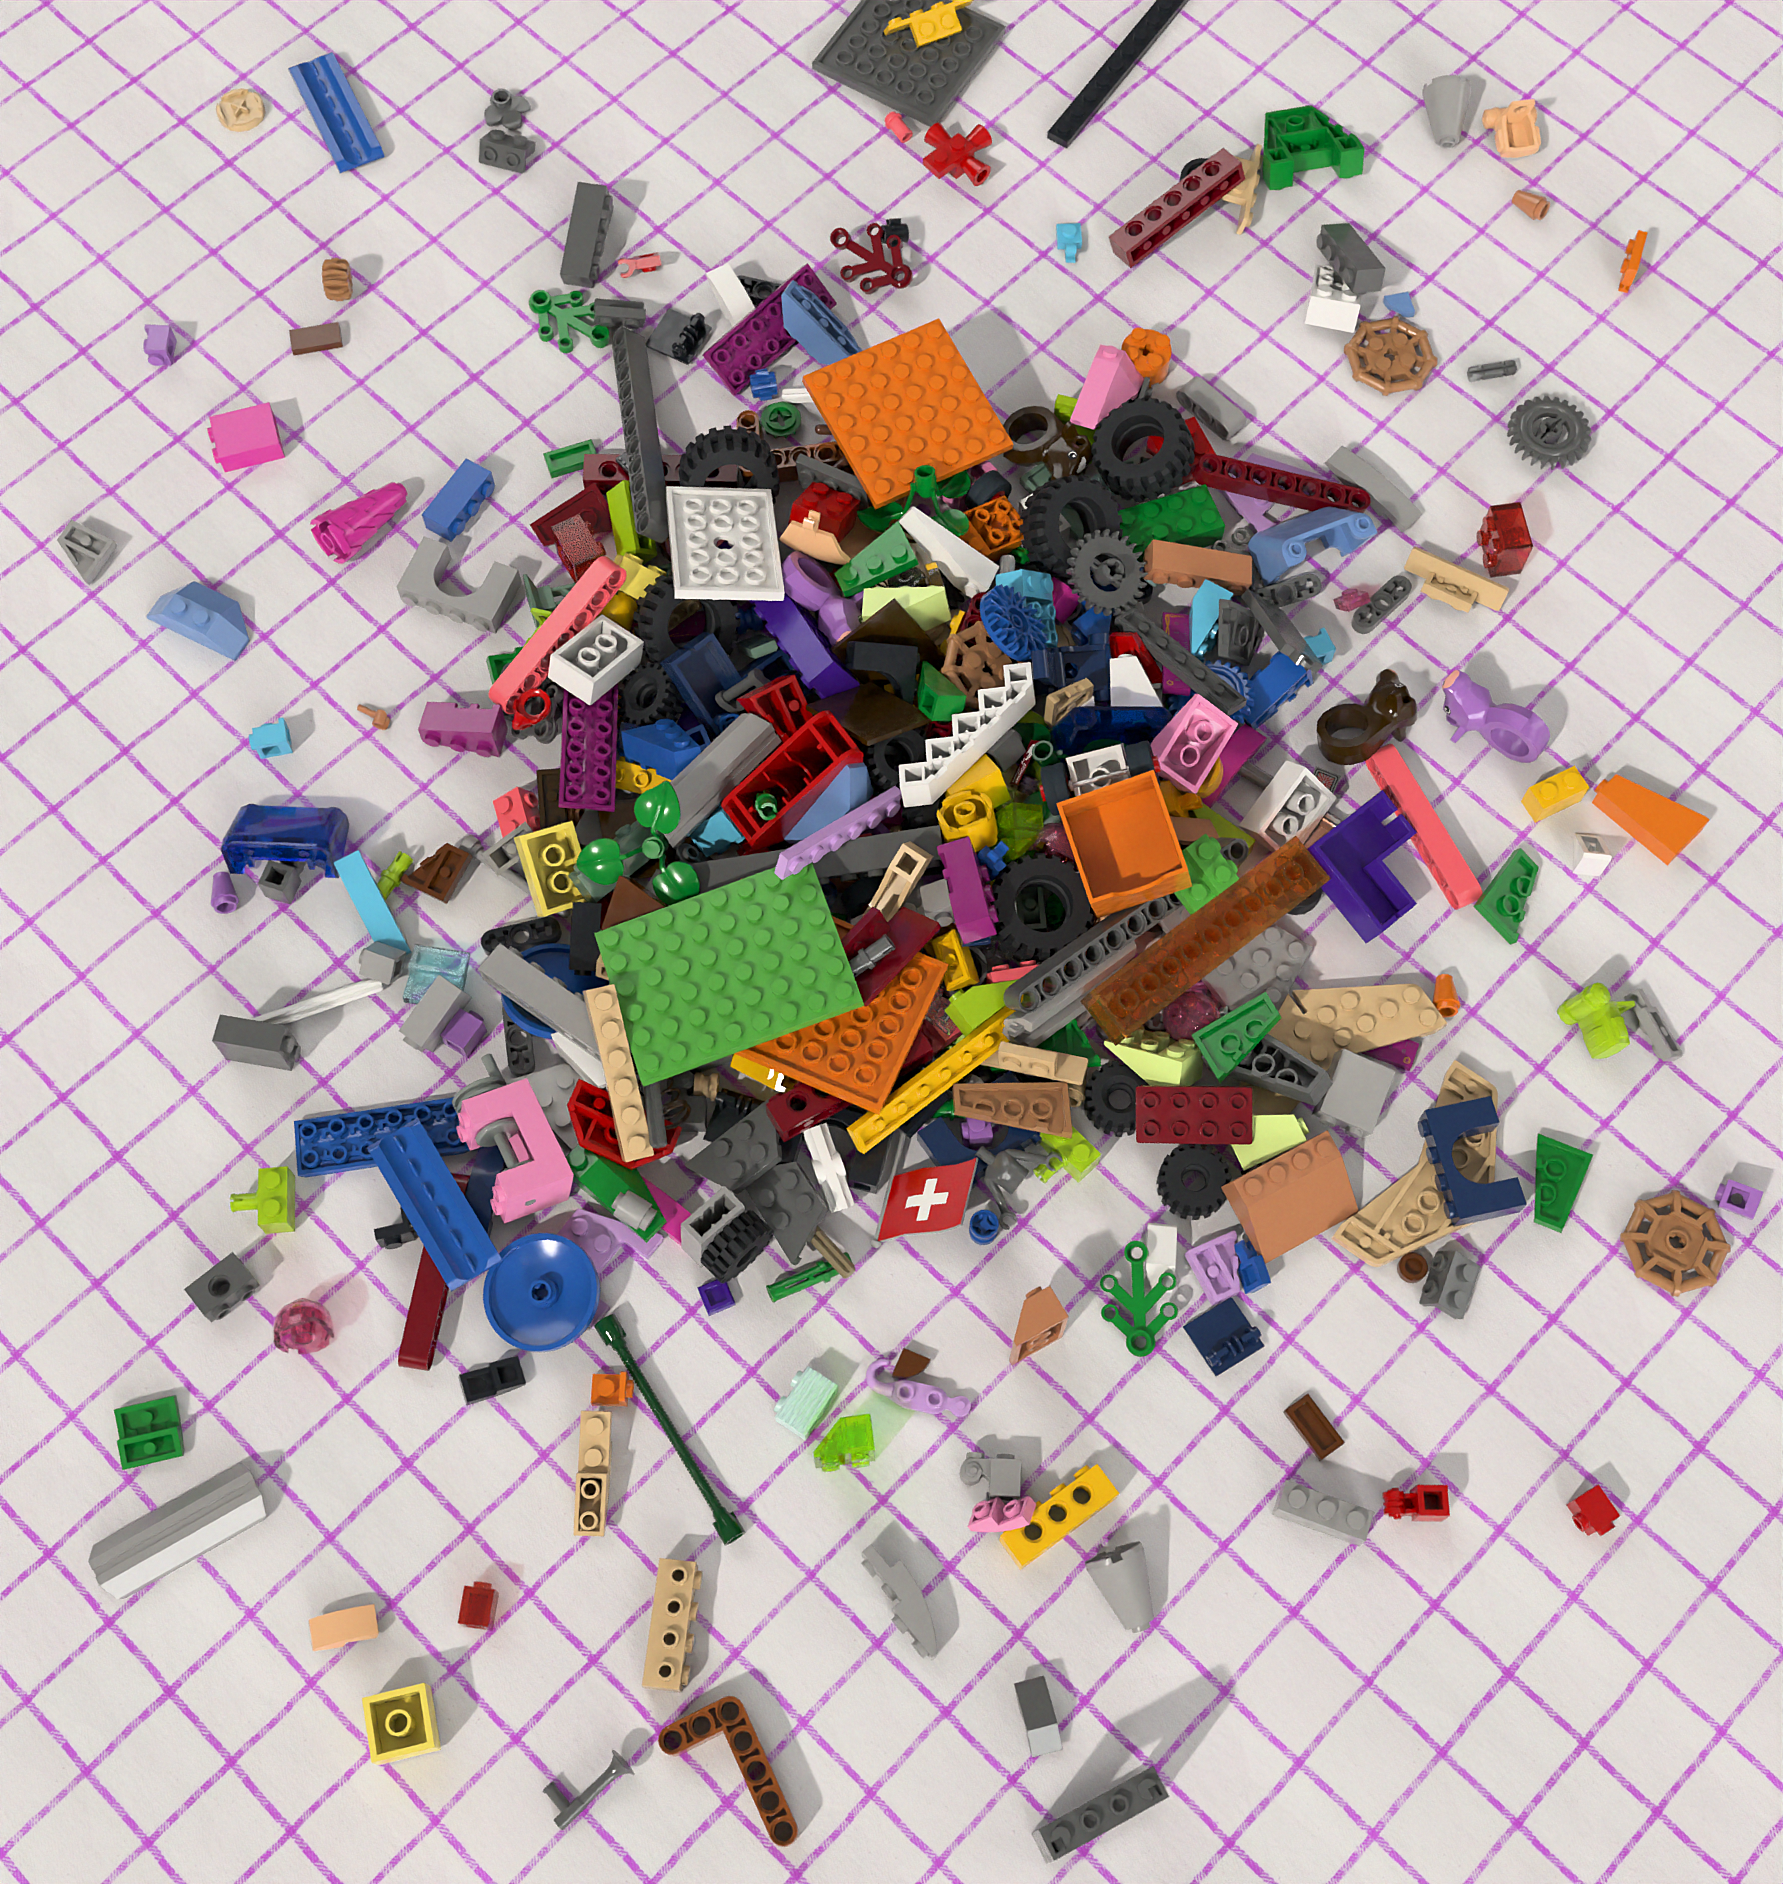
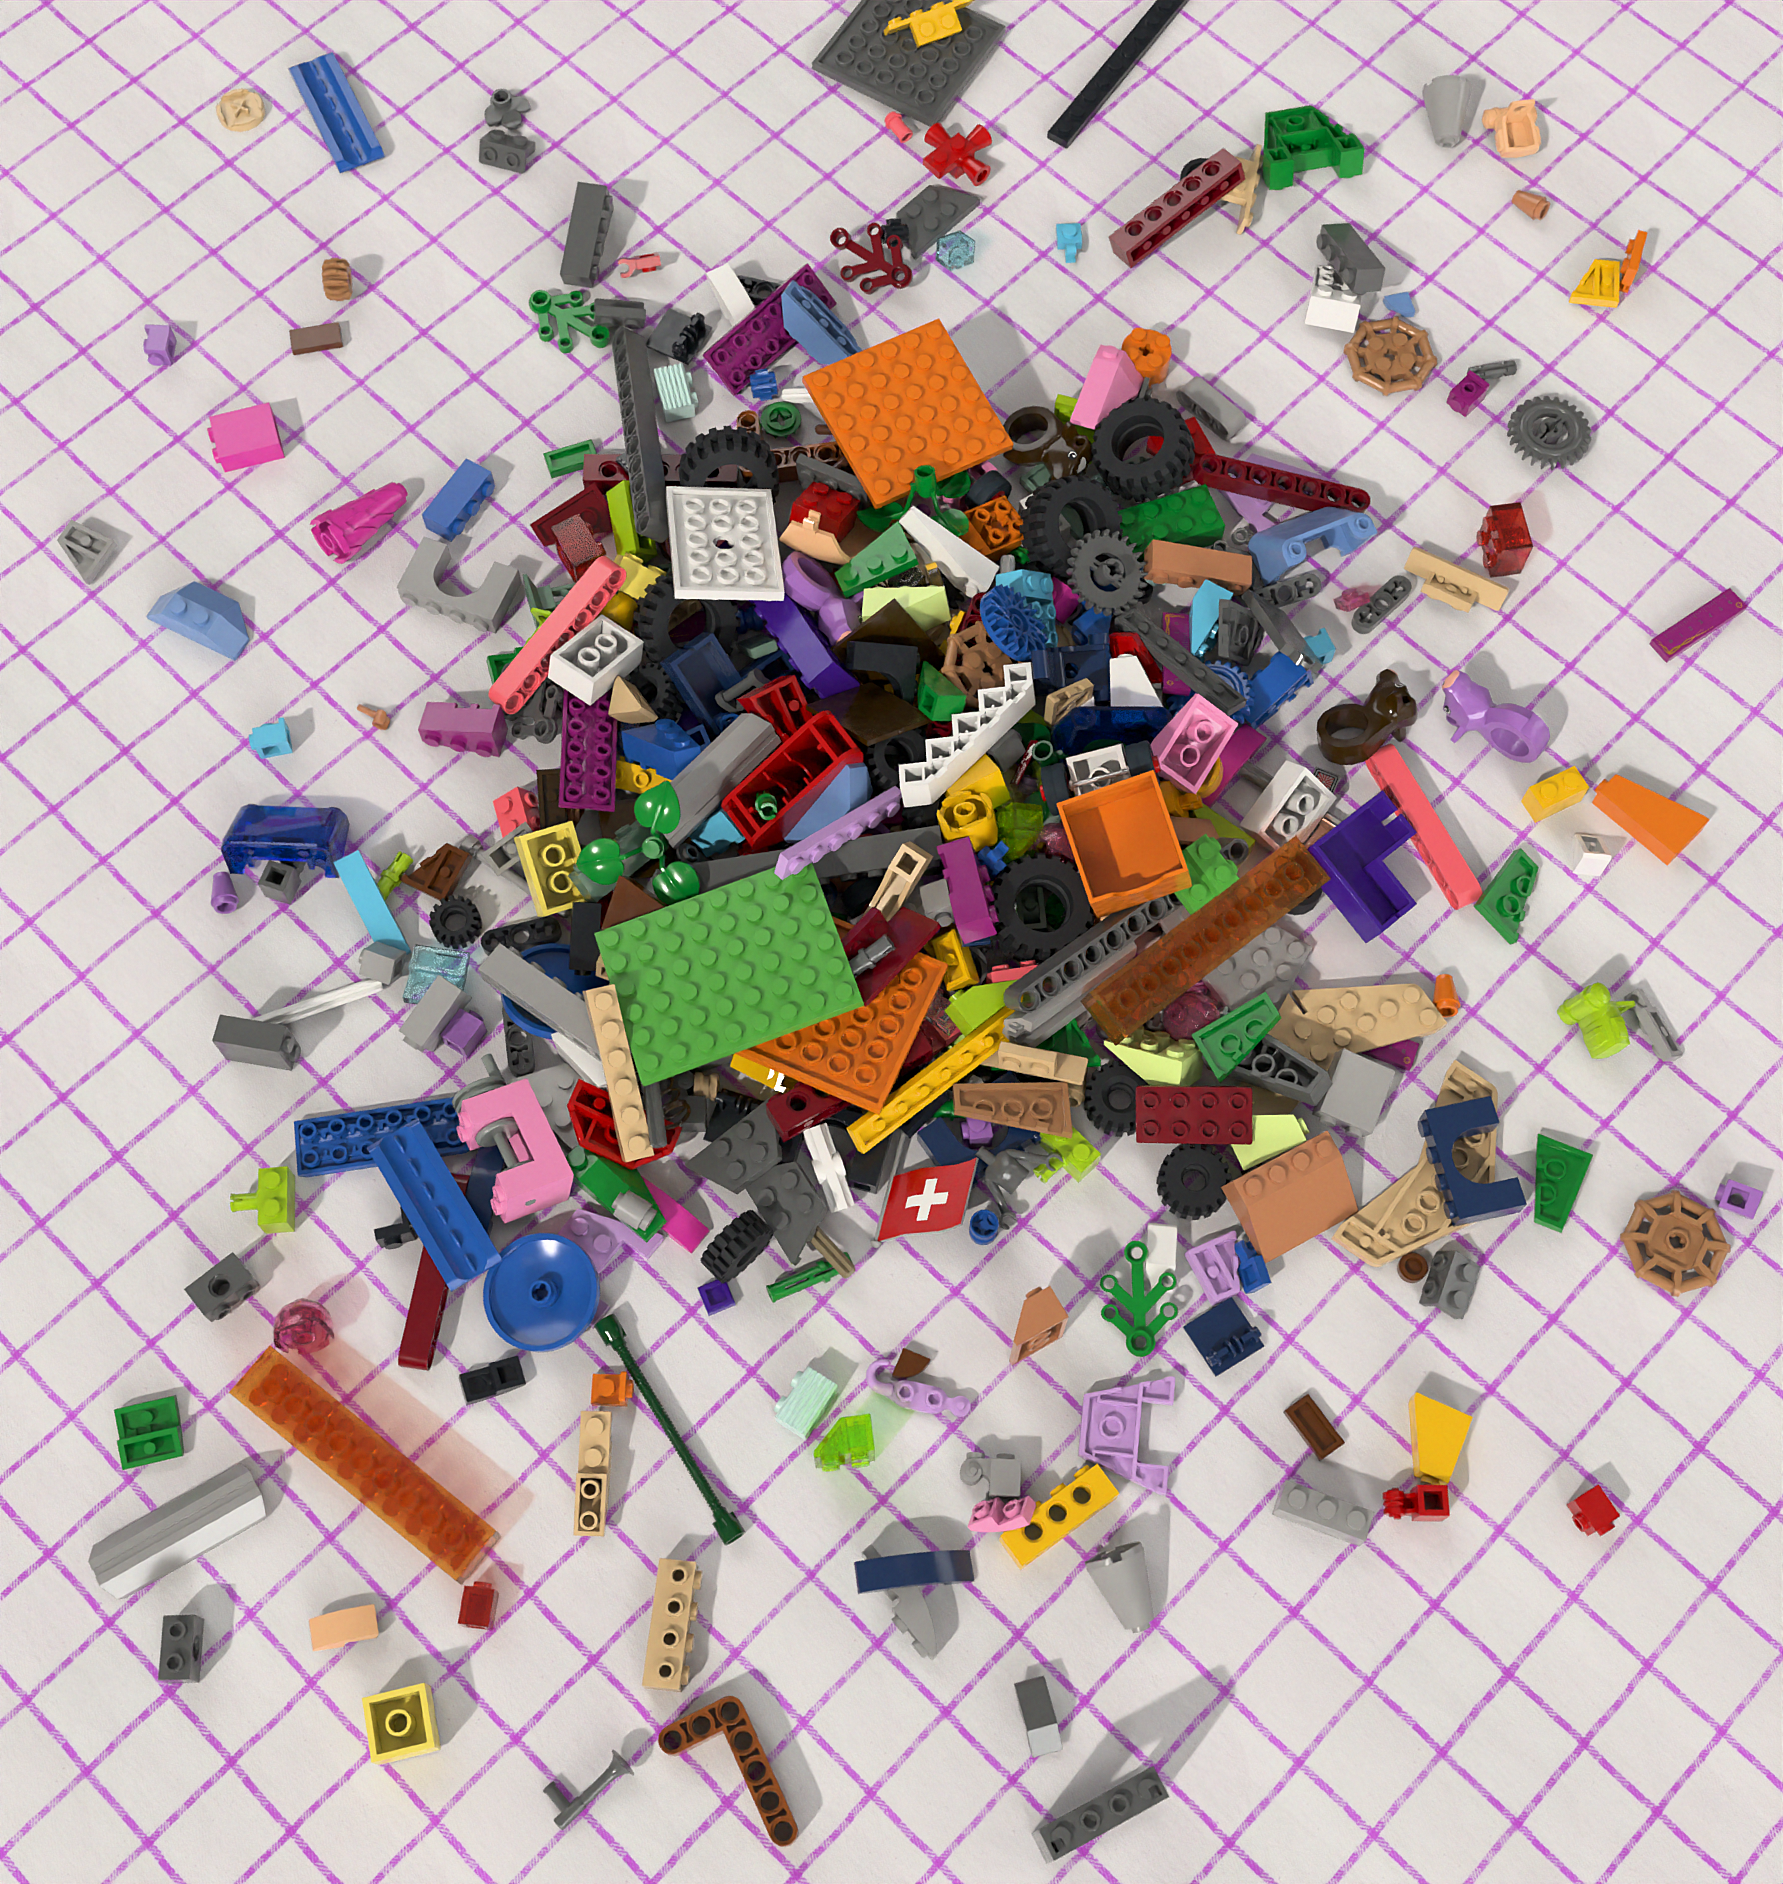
red piece [512,688,552,730] -> none
light grey brick [681,1186,745,1268] -> none
light grey slope [1325,445,1422,532] -> none
none -> dark grey brick [158,1614,204,1684]
none -> clear orange brick [229,1346,501,1585]
none -> black tyre [429,895,482,949]
none -> tan slope [608,675,658,724]
none -> light aqua brick [654,363,699,423]
none -> dark blue slope [854,1550,974,1594]
none -> dark grey wing [896,185,980,260]
none -> clear light blue brick [935,230,975,271]
none -> lavender wing [1078,1376,1175,1495]
none -> yellow slope [1408,1392,1473,1485]
none -> magenta brick [1446,370,1490,417]
none -> yellow wing [1569,259,1620,308]
none -> magenta tile [1649,588,1748,663]

